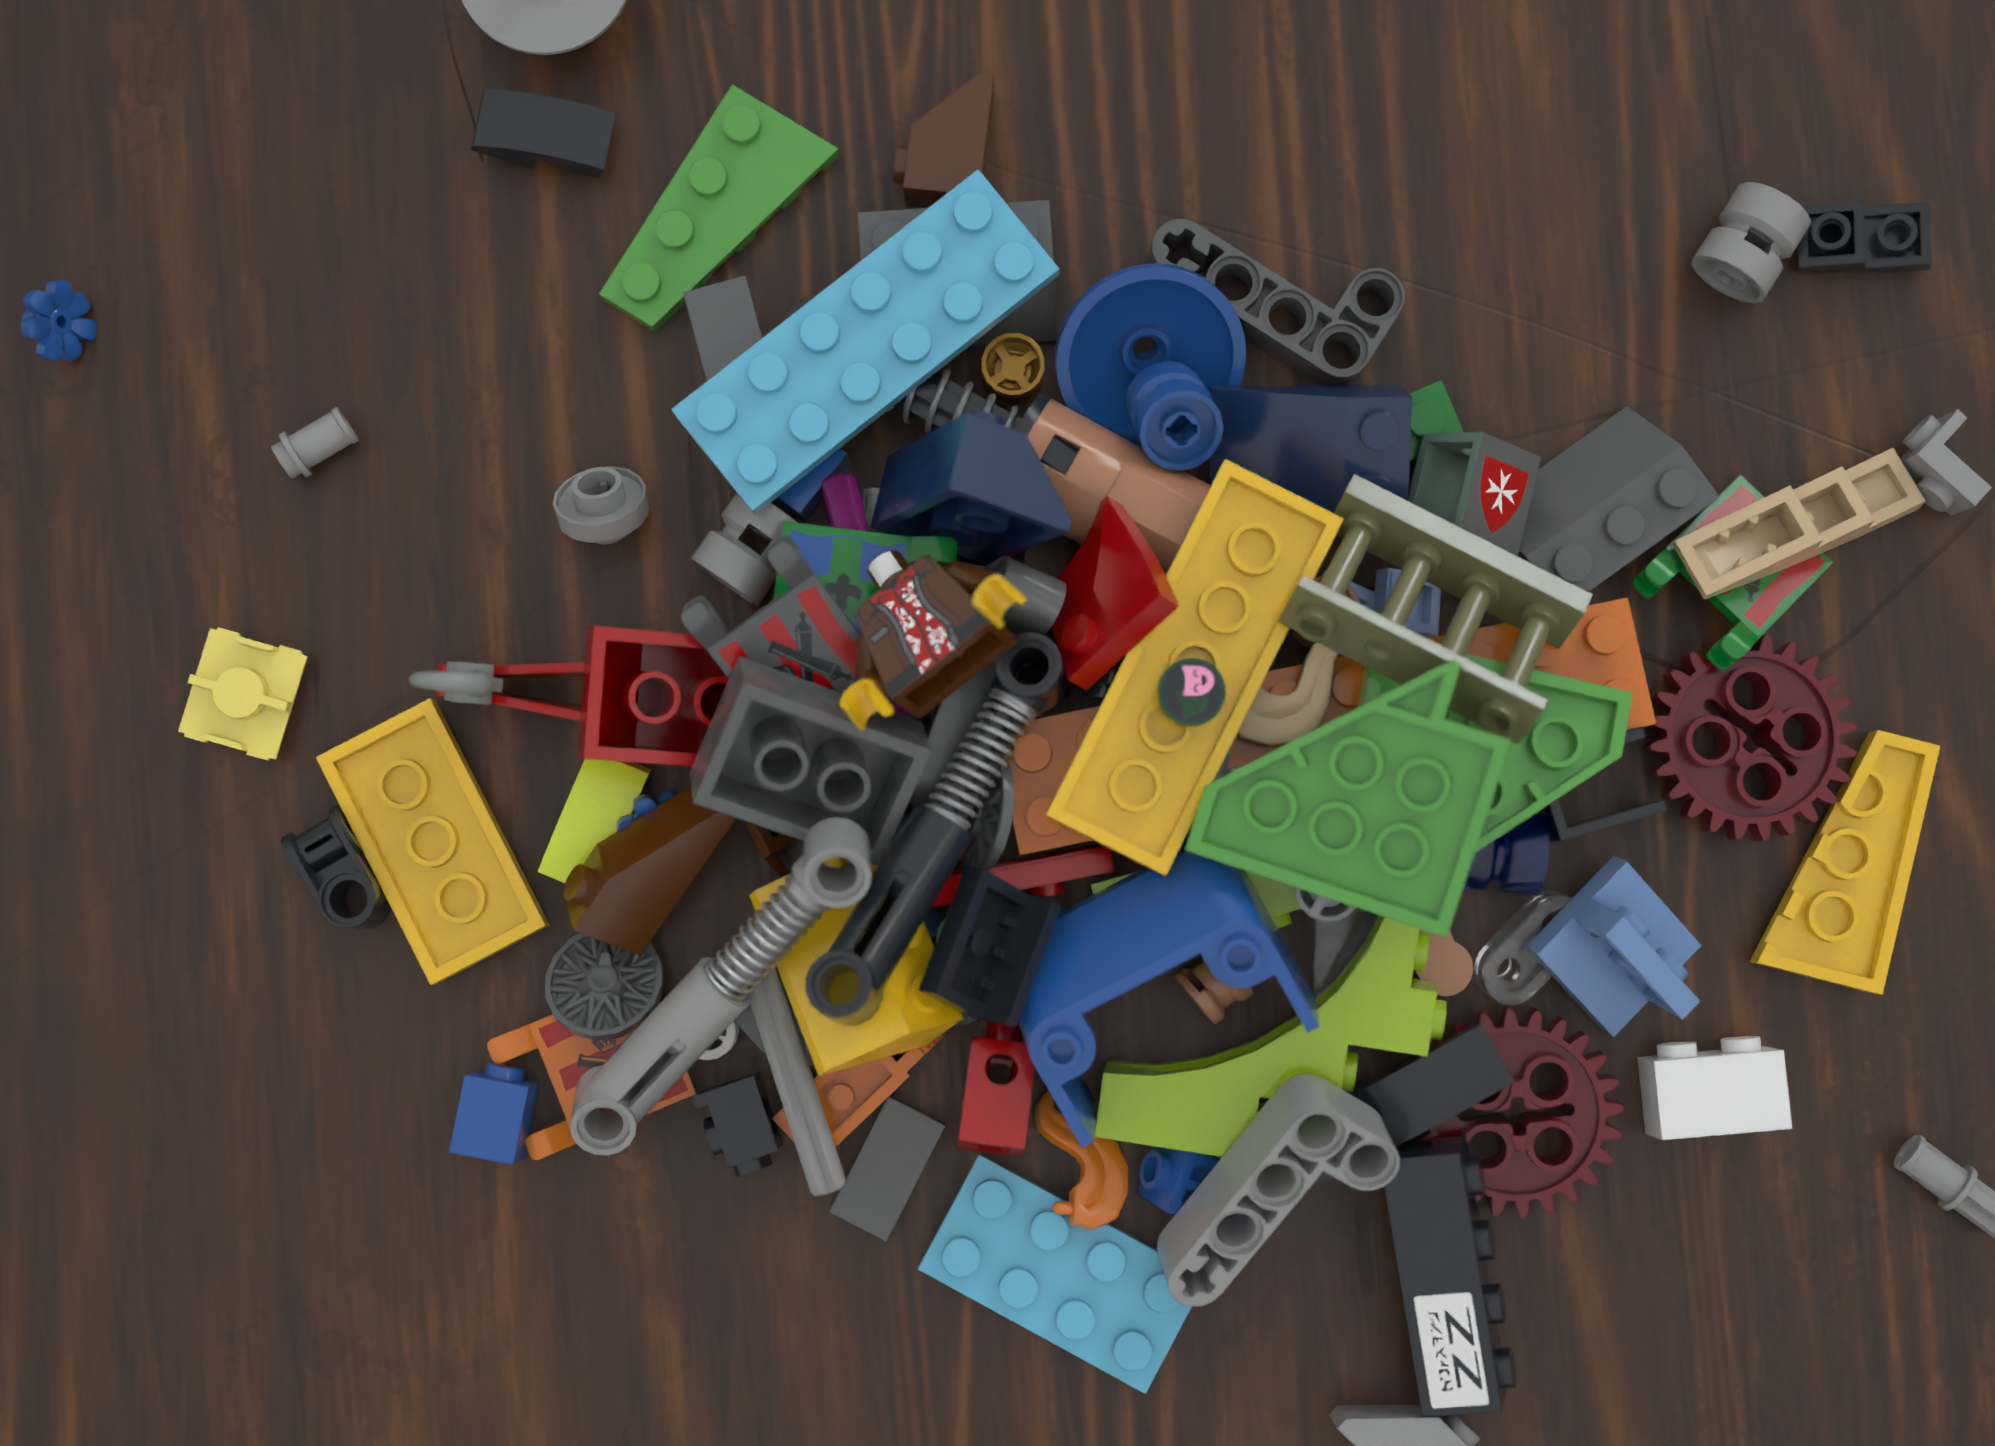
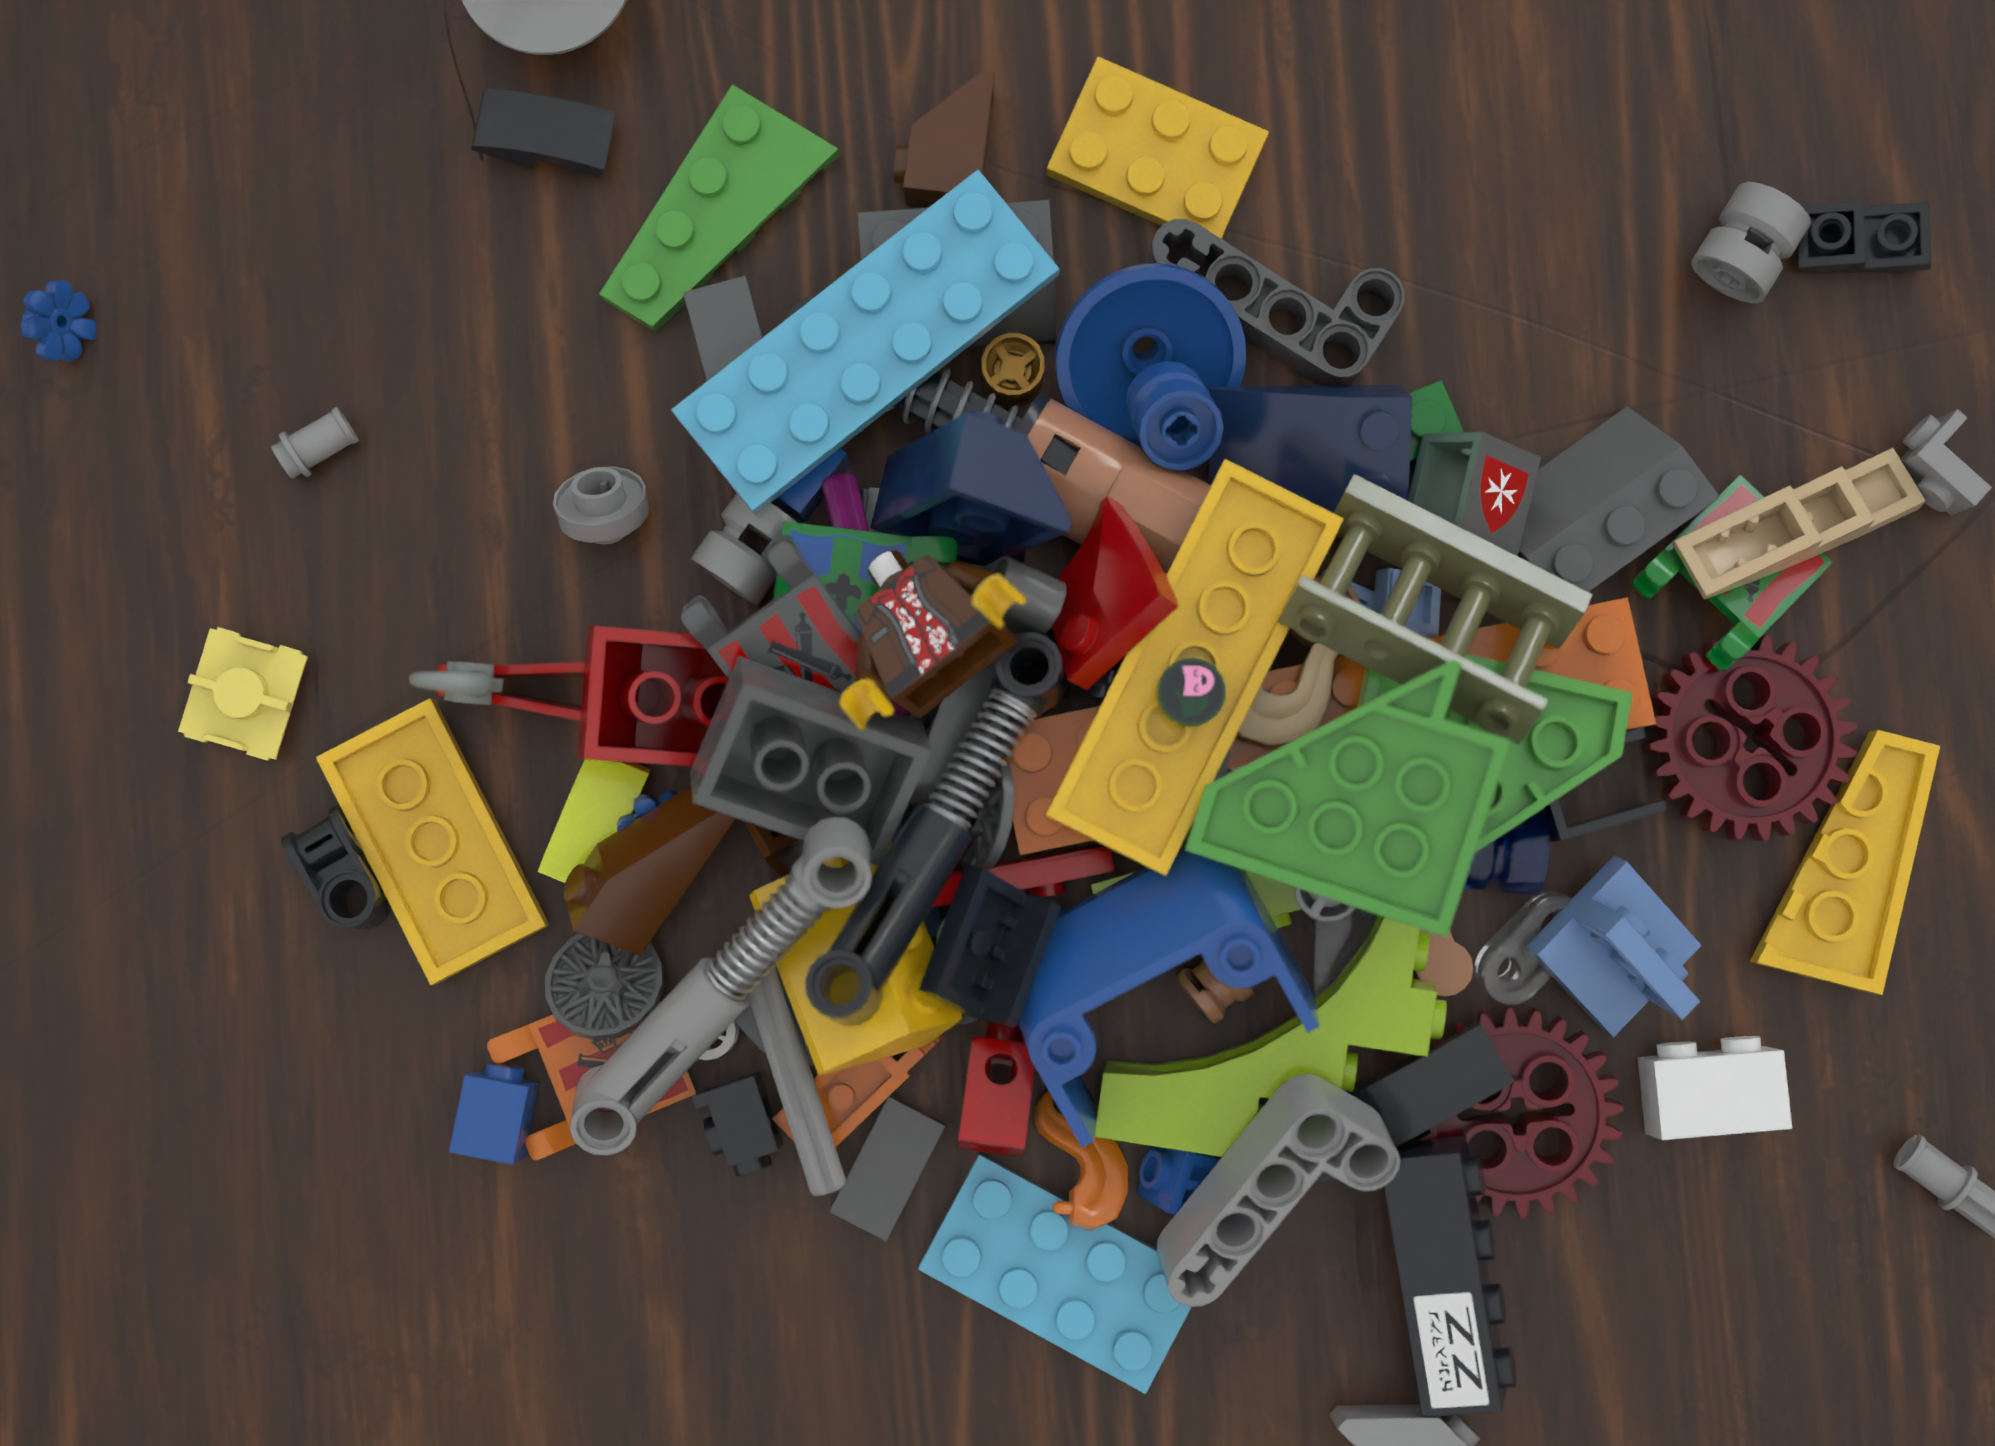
none -> yellow plate [1046,56,1269,239]

